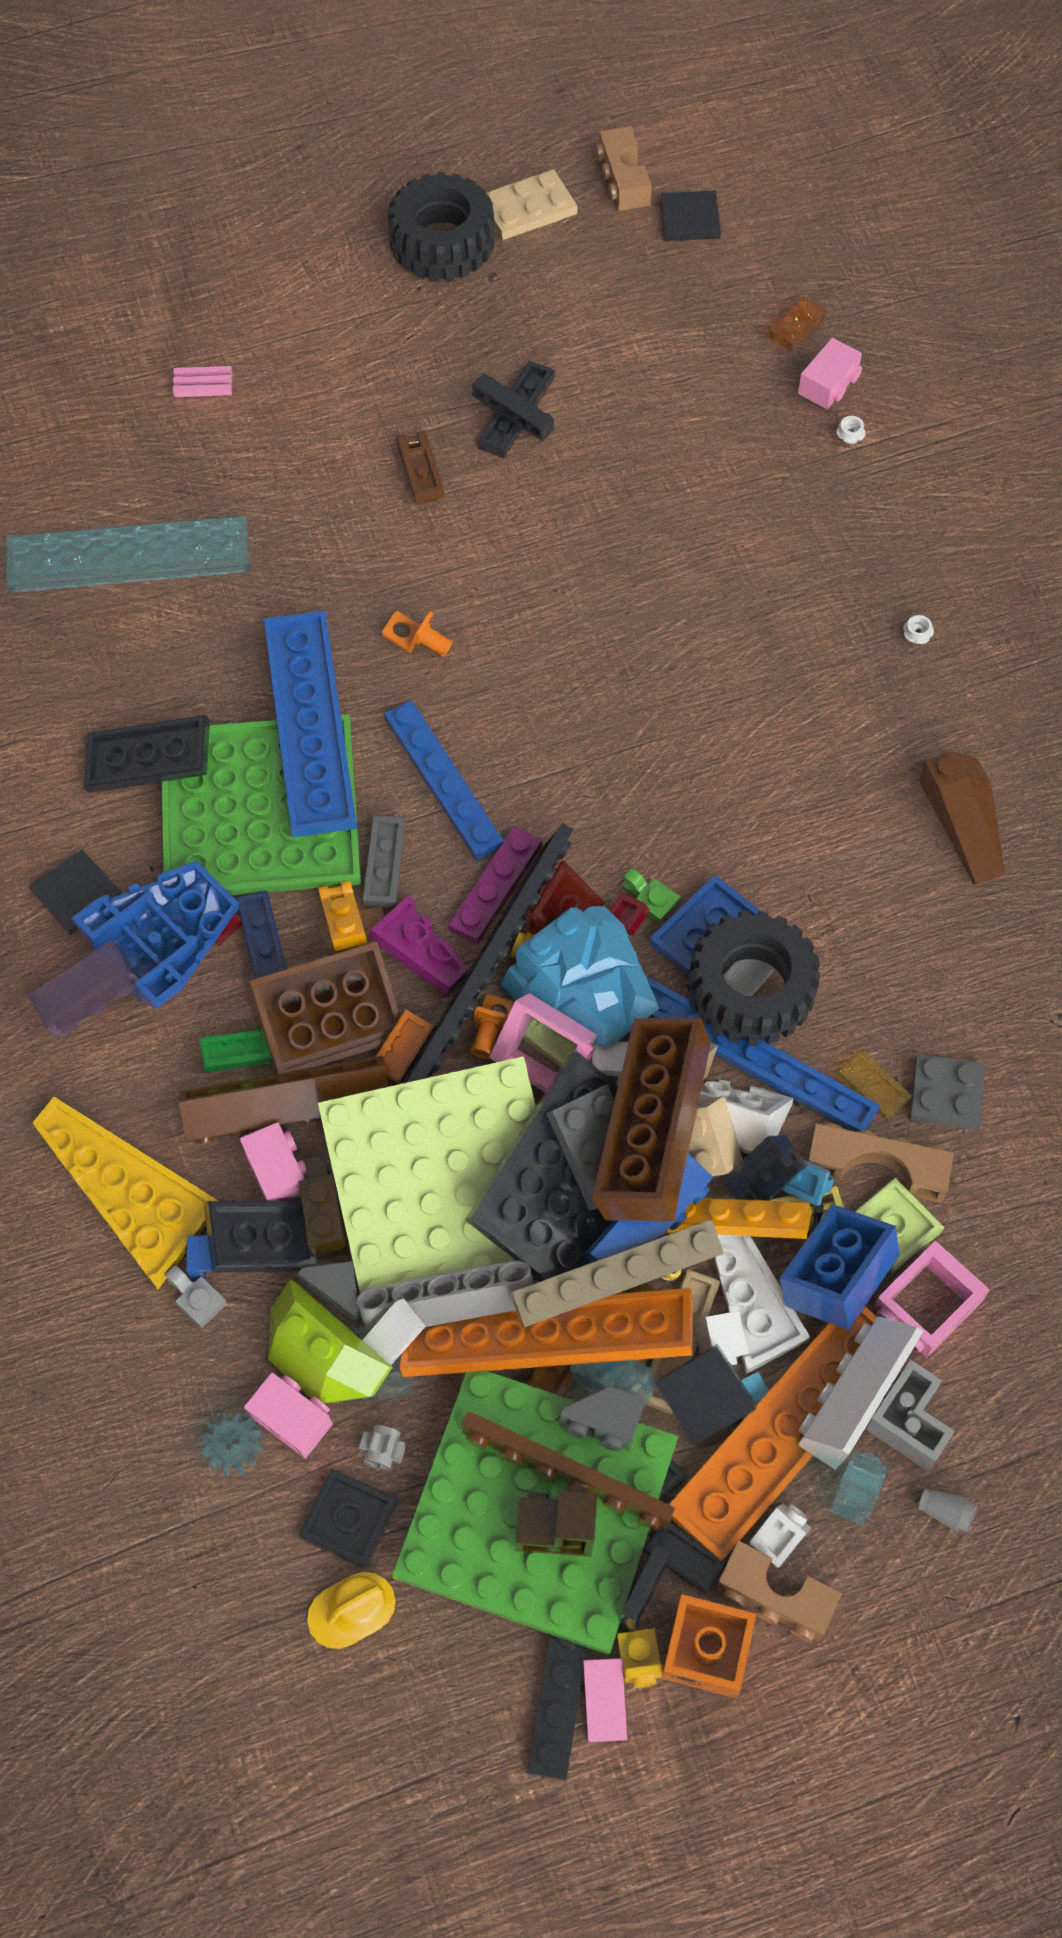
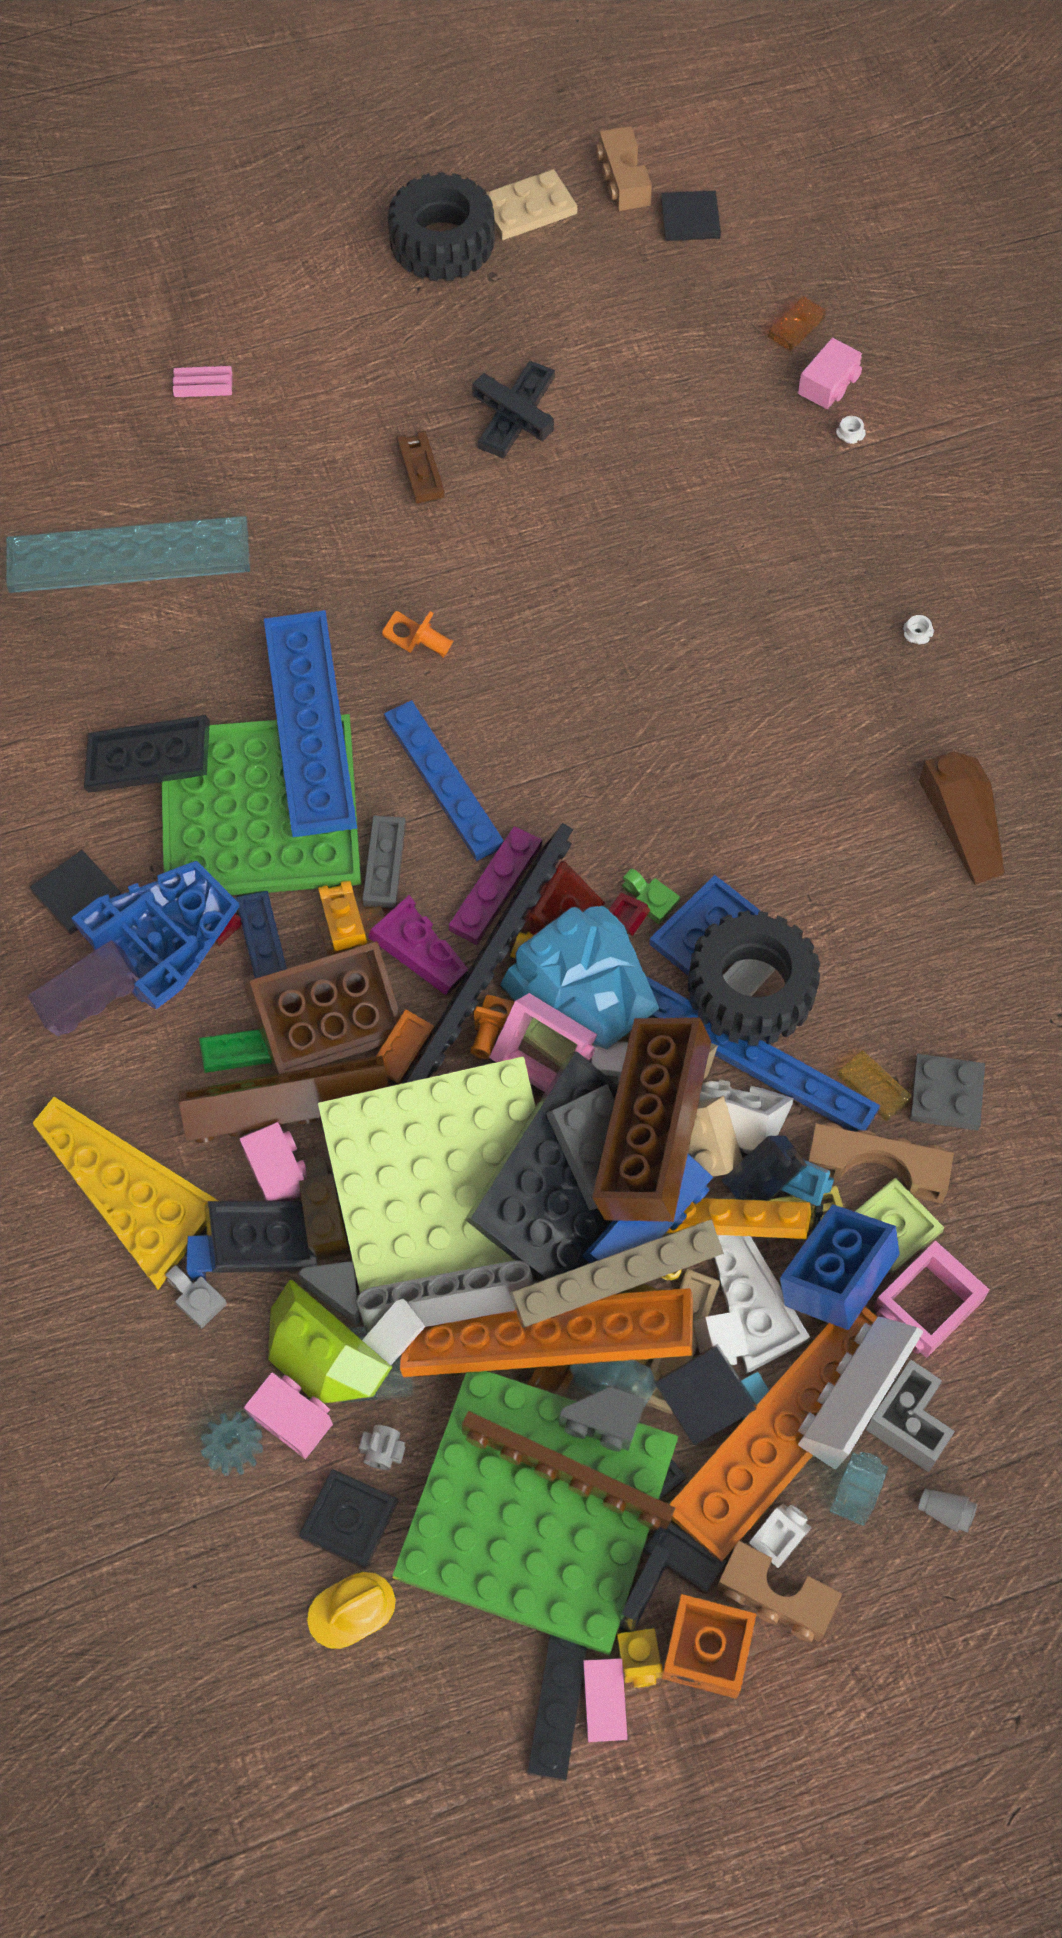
dark brown brick [515,1486,597,1557] -> none

